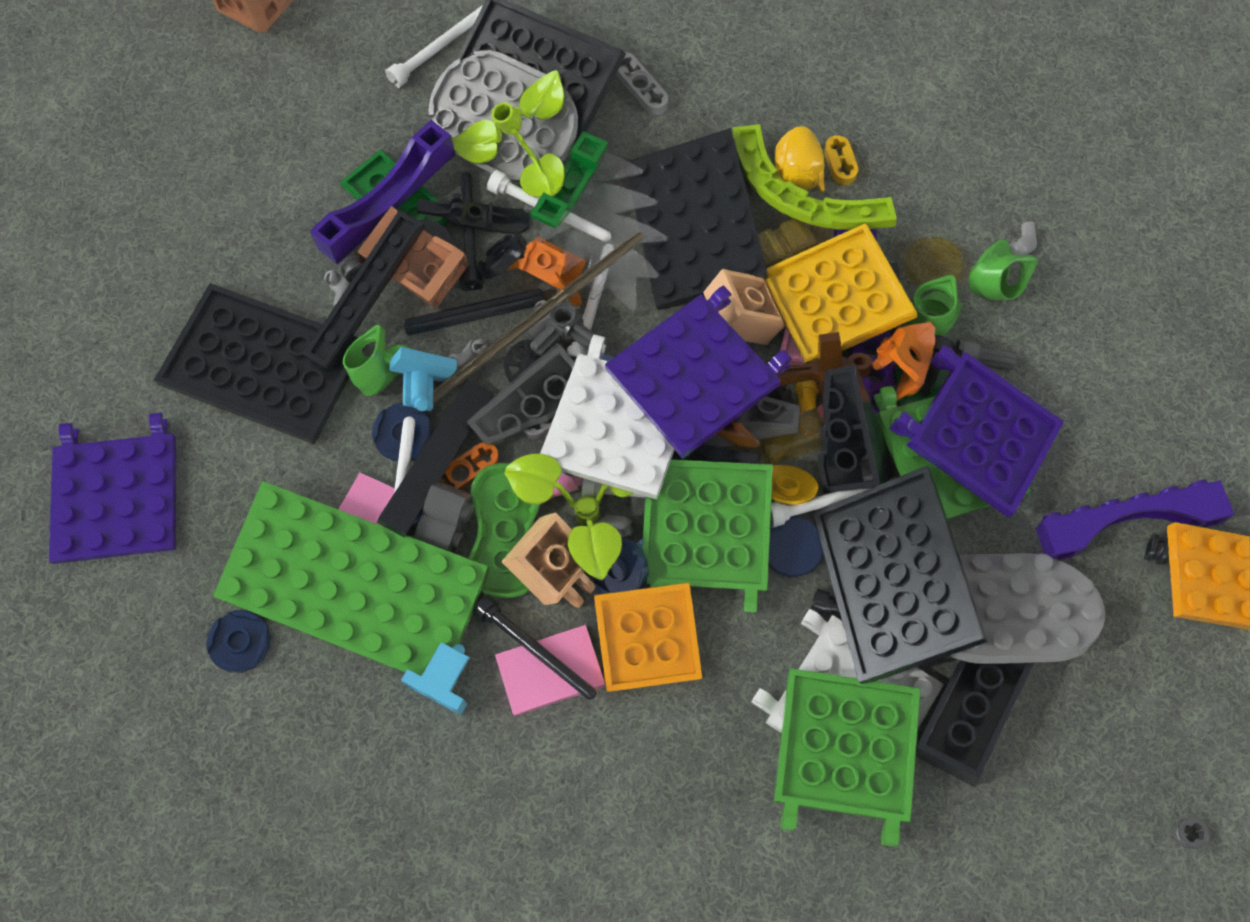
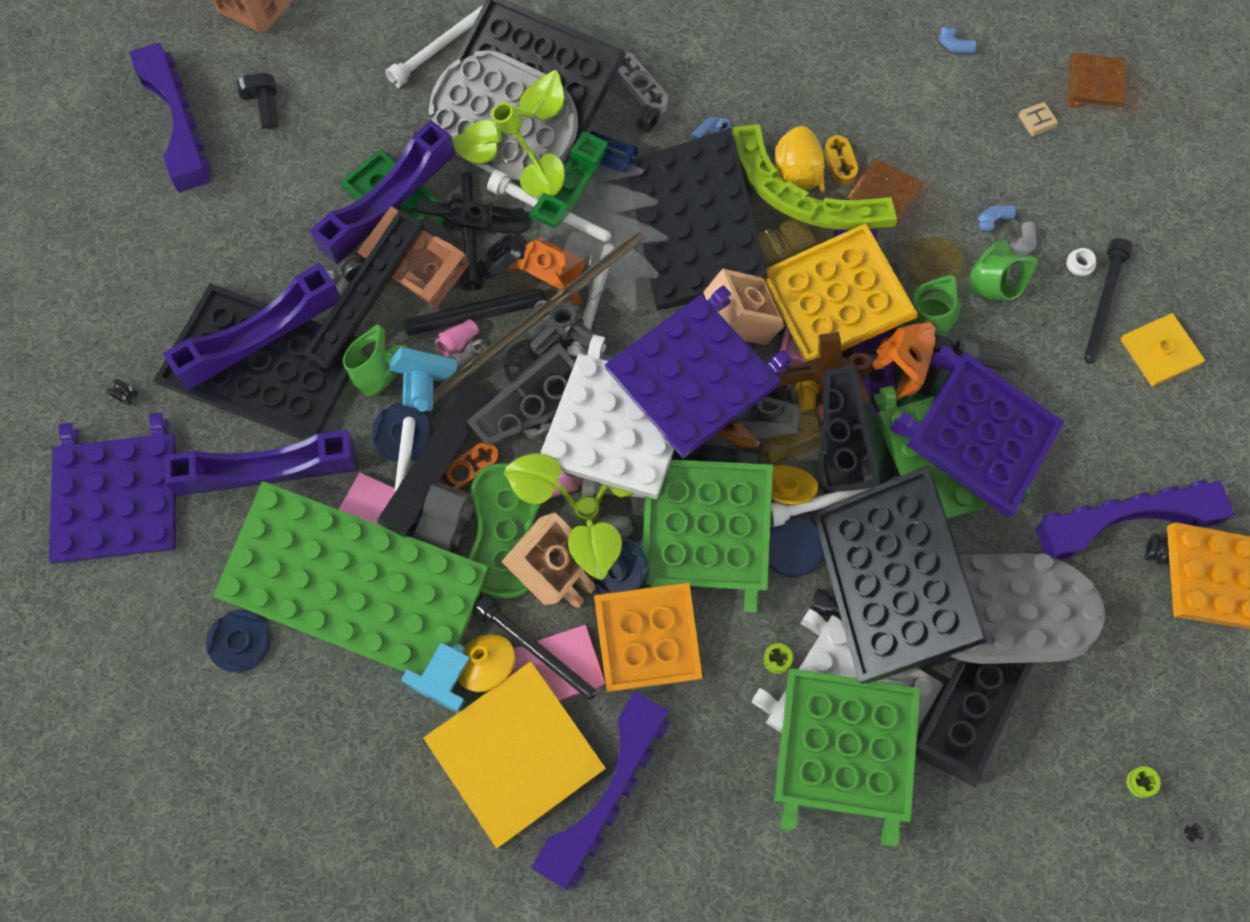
none -> black bush [106,379,138,406]
none -> dark purple arch [129,42,212,193]
none -> dark purple arch [162,263,341,391]
none -> dark purple arch [164,430,358,496]
none -> black piece [237,73,278,130]
none -> yellow tile [423,662,606,849]
none -> bright pink cone [435,319,479,357]
none -> yellow dish [457,634,516,692]
none -> dark purple arch [531,691,670,891]
none -> clear blue tile [589,130,639,174]
none -> black bush [636,104,660,133]
none -> medium blue arm [690,117,731,140]
none -> lime bush [763,643,793,674]
none -> clear orange piece [847,158,923,226]
none -> medium blue arm [939,26,976,54]
none -> medium blue arm [978,205,1016,231]
none -> tan tile [1019,102,1058,136]
none -> clear orange piece [1065,52,1126,108]
none -> white plate [1066,248,1096,276]
none -> black piece [1084,238,1133,364]
none -> yellow plate [1120,313,1205,387]
none -> lime bush [1126,766,1161,798]

